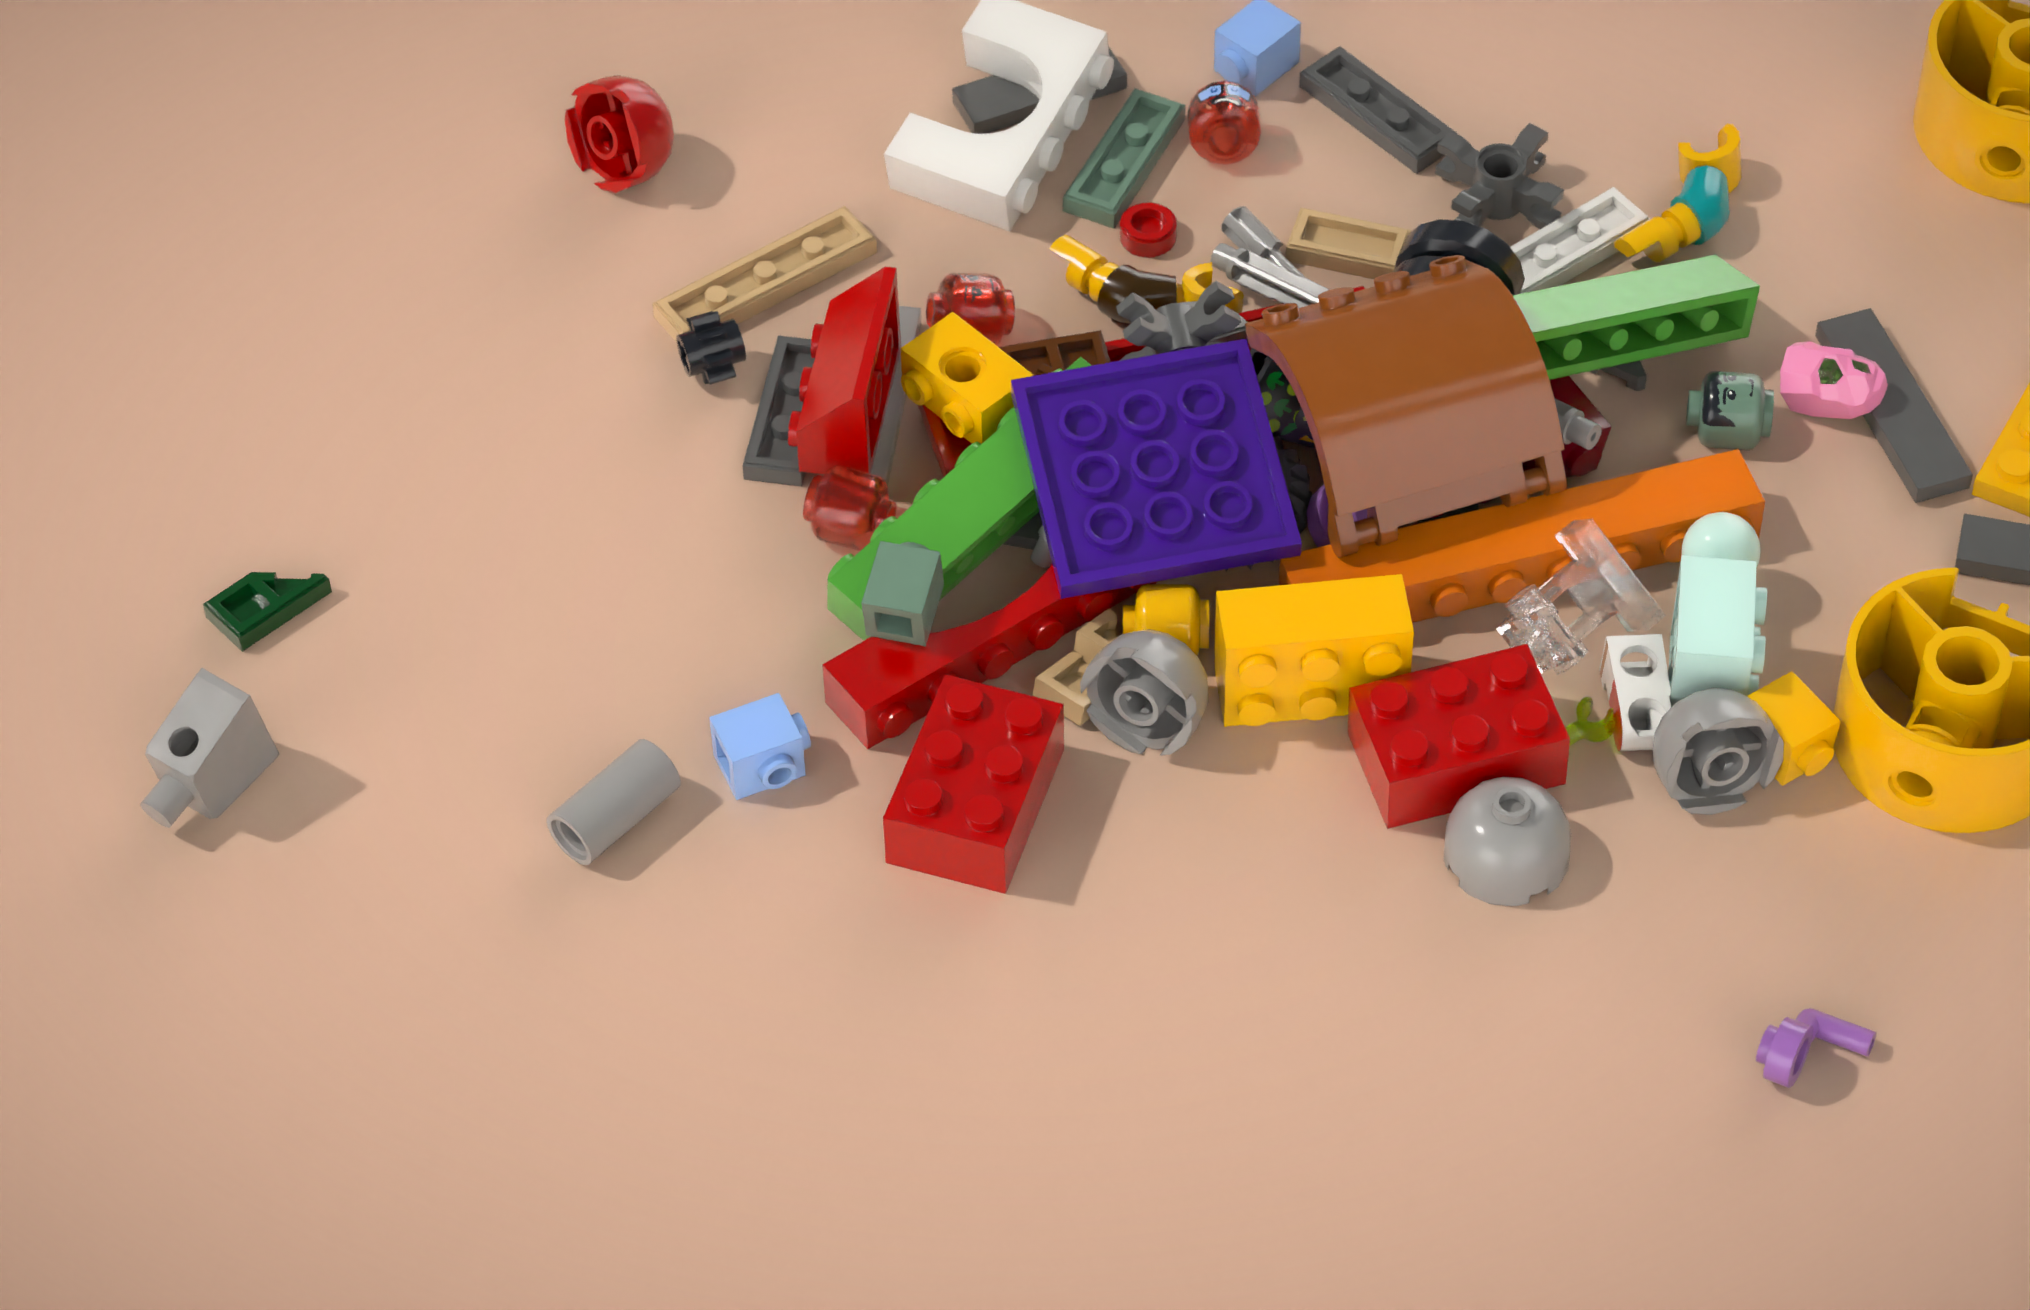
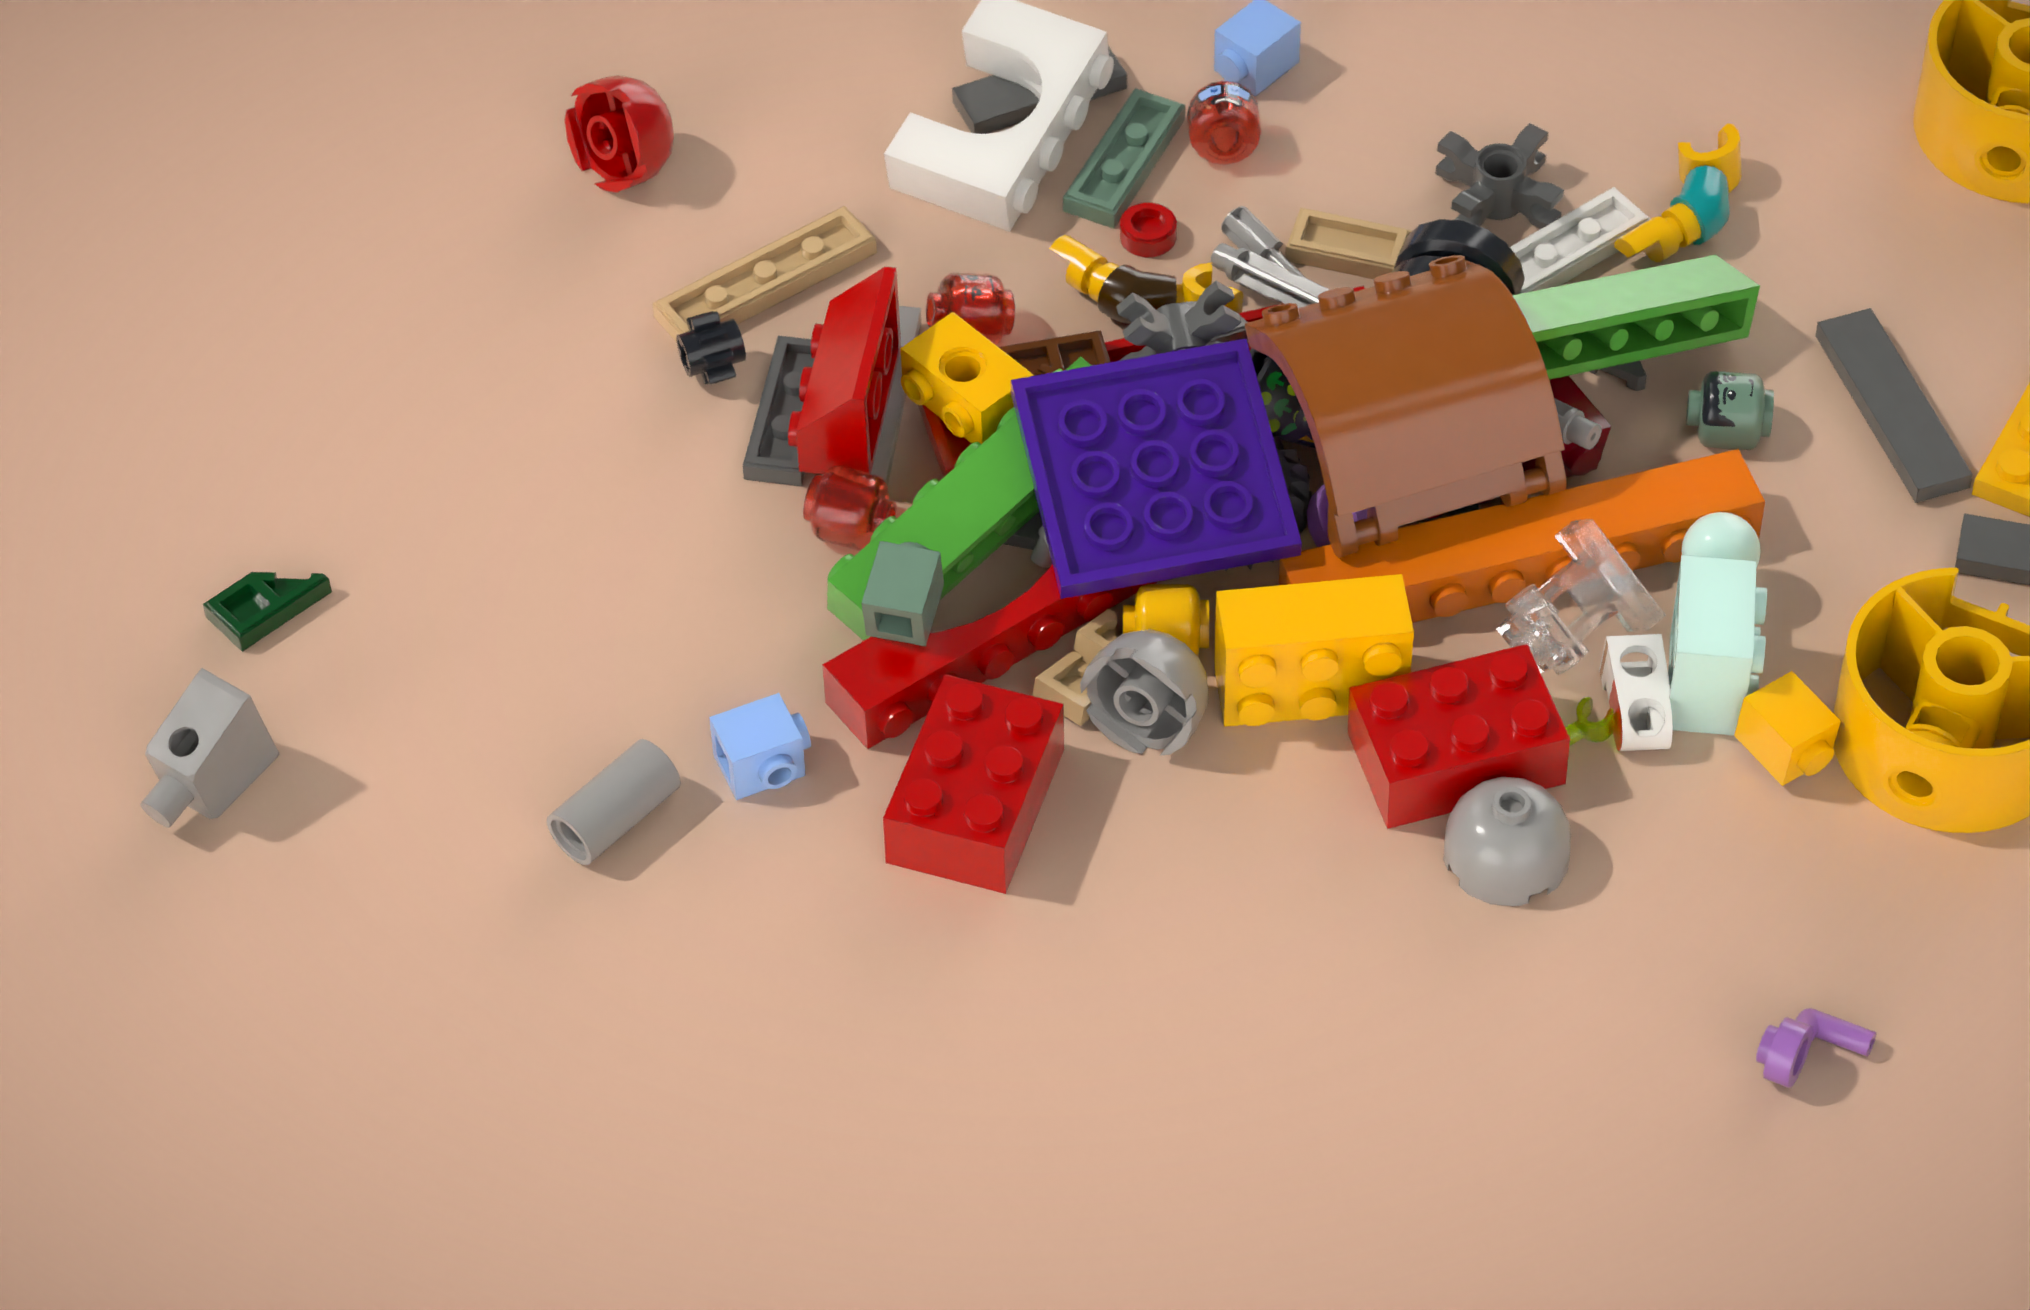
dark grey tile [1299,46,1457,174] -> none
light grey cylinder [1653,688,1784,815] -> none
bright pink rock [1780,341,1888,419] -> none

